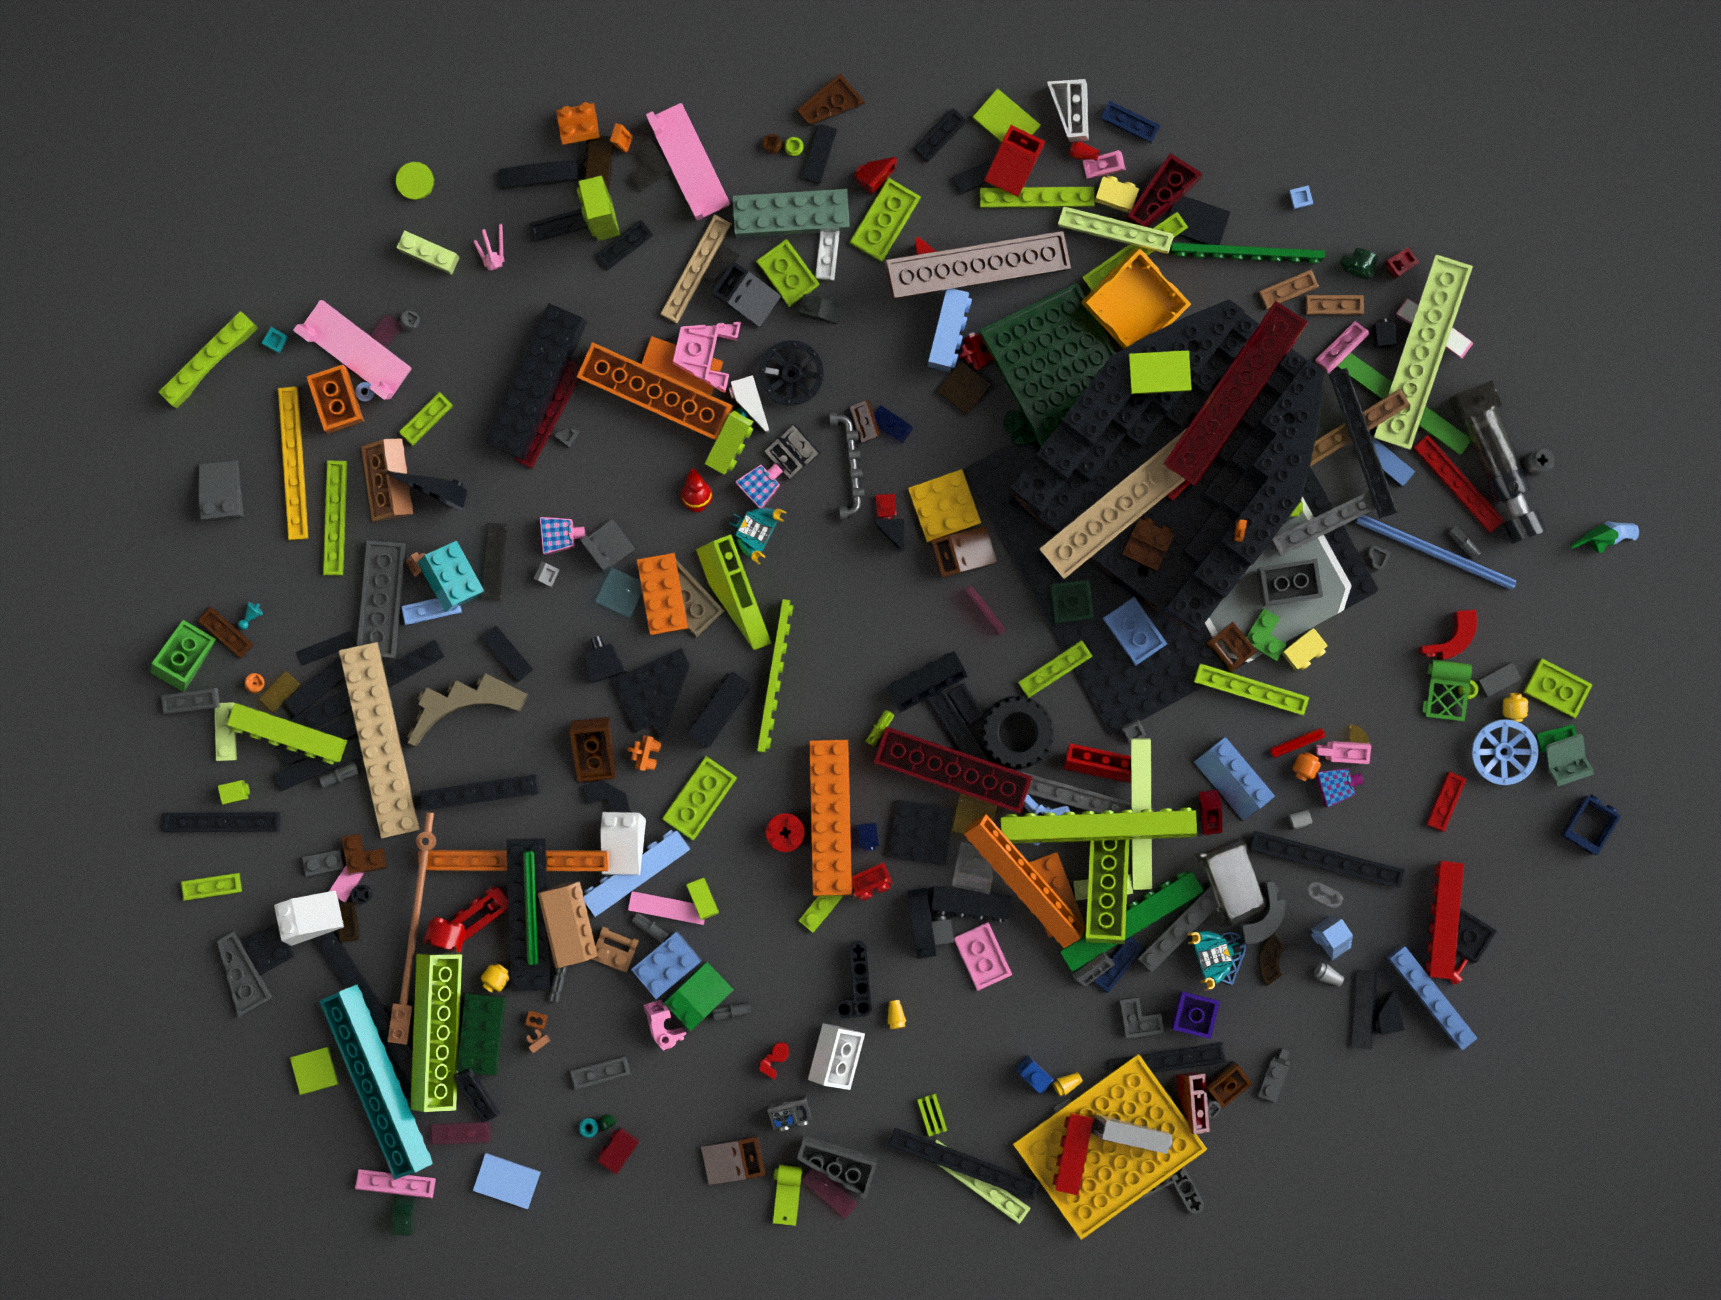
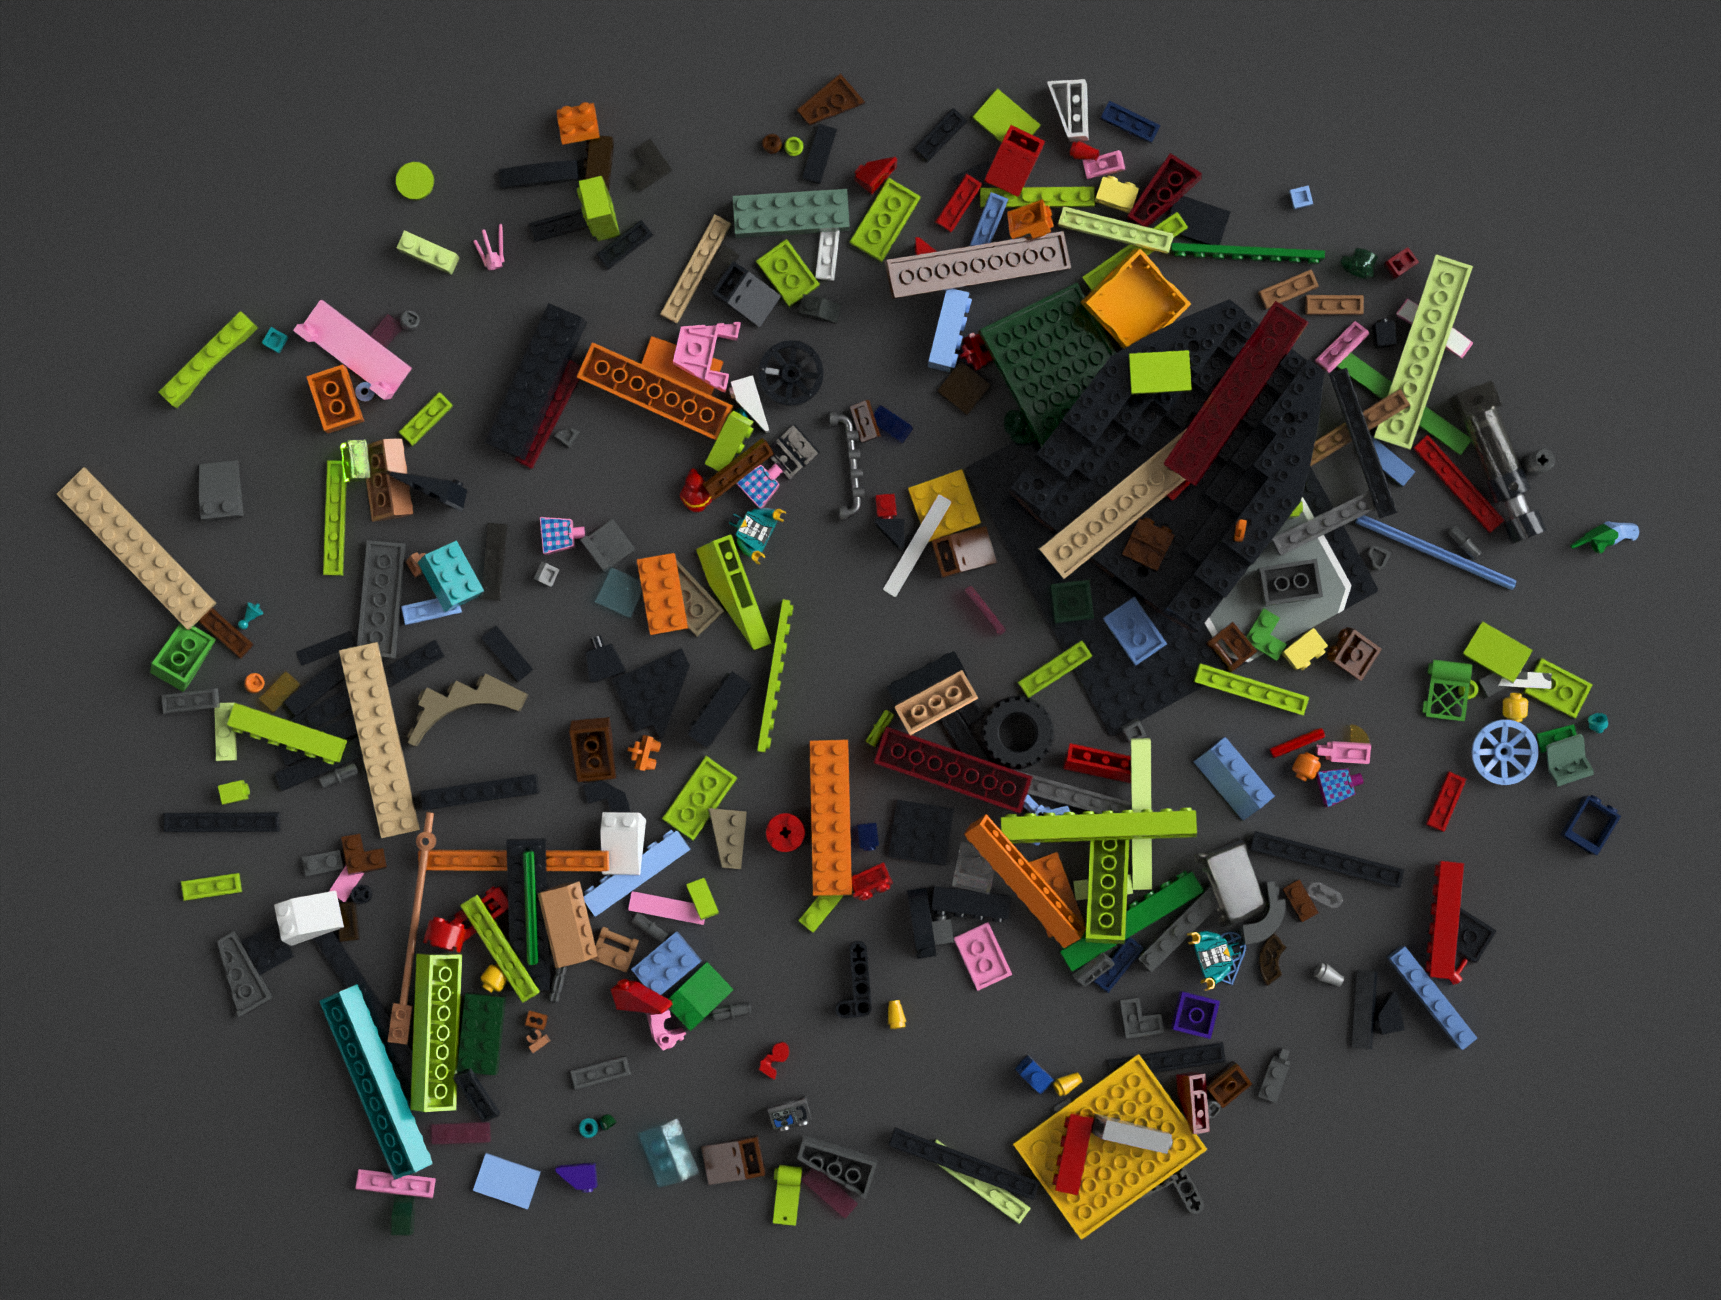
yellow tile [278,387,309,540] -> none
lime tile [290,1047,339,1095] -> none
dark red brick [598,1127,640,1175] -> none
orange plate [610,123,633,153] -> none
bright pink bracket [646,103,730,221] -> none
white slope [808,1023,865,1090] -> none
lime tile [917,1093,947,1137] -> none
clear yellow plate [952,793,997,834] -> none
dark red slope [1199,790,1223,835] -> none
light grey brick [1289,810,1312,830] -> none
light blue wedge [1311,916,1353,961] -> none
red arch [1419,609,1477,660] -> none
none -> tan plate [57,467,216,630]
none -> clear neon green brick [341,440,371,482]
none -> lime tile [460,894,540,1003]
none -> dark purple slope [555,1162,598,1193]
none -> red slope [611,979,673,1014]
none -> clear light blue slope [638,1119,699,1188]
none -> reddish brown plate [702,438,774,500]
none -> dark tan wing [708,808,747,869]
none -> white sticker [883,494,951,597]
none -> light nougat slope [895,670,978,735]
none -> red tile [935,174,983,232]
none -> medium blue tile [969,192,1008,246]
none -> orange plate [1007,199,1054,239]
none -> reddish brown plate [1282,879,1319,922]
none -> reddish brown plate [1327,627,1382,681]
none -> lime tile [1462,621,1533,684]
none -> white sticker [1498,672,1552,689]
none -> teal tile [1588,713,1608,733]

